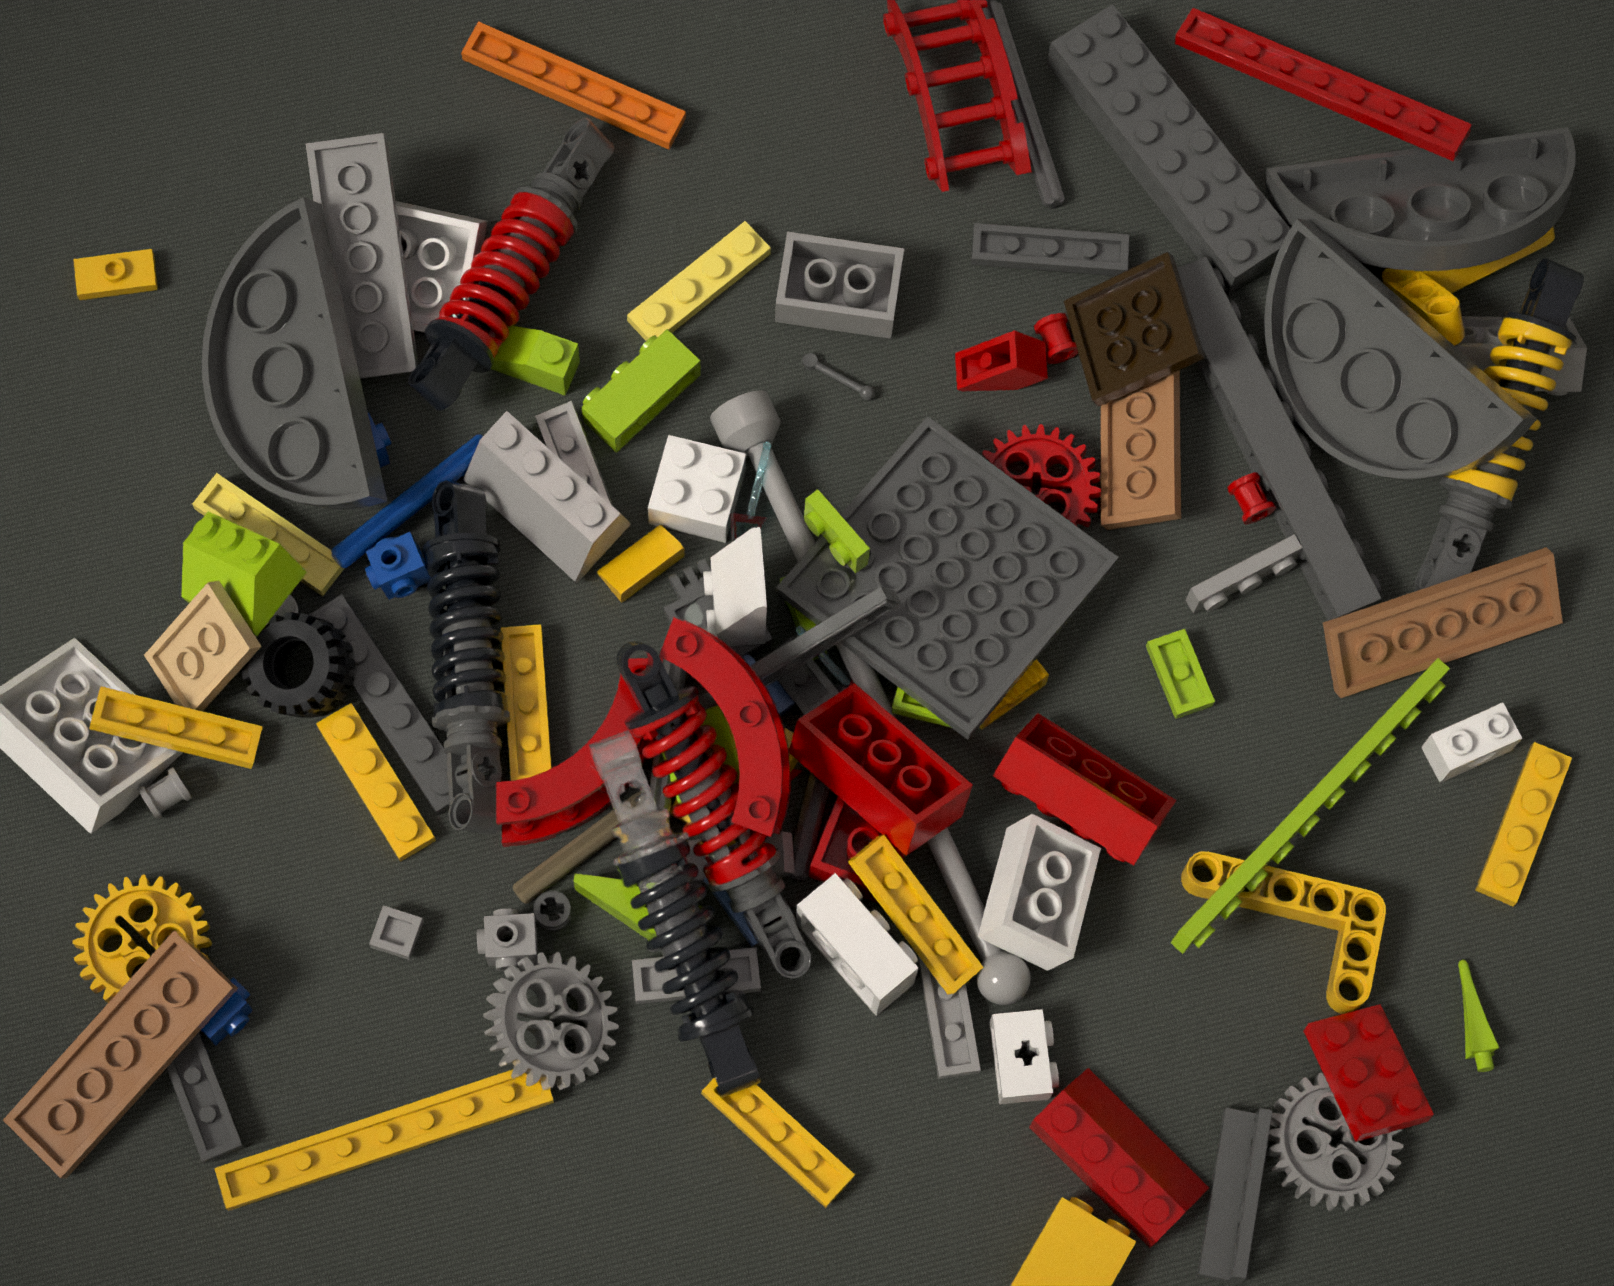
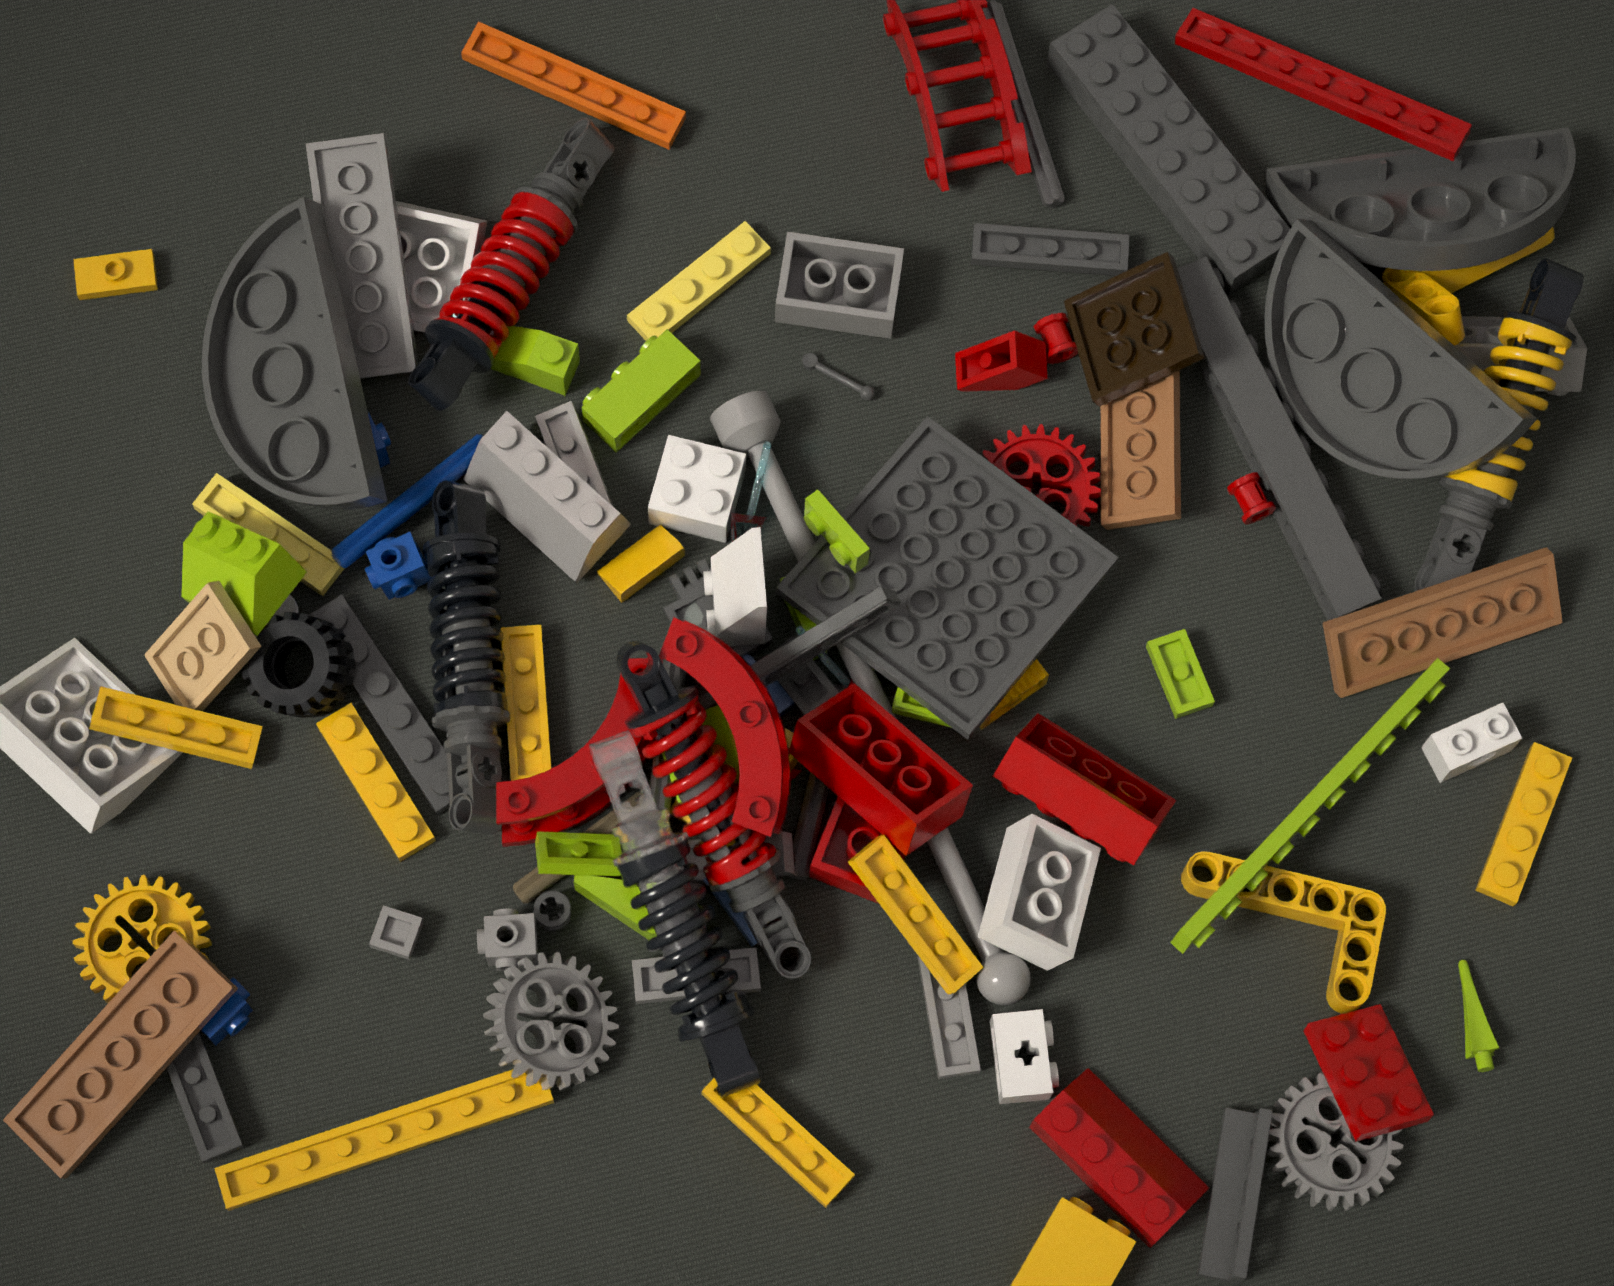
light grey bush [138,767,192,820] -> none
white brick [796,873,918,1016] -> none
light grey plate [1185,534,1303,614] -> none
none -> lime plate [535,831,623,876]

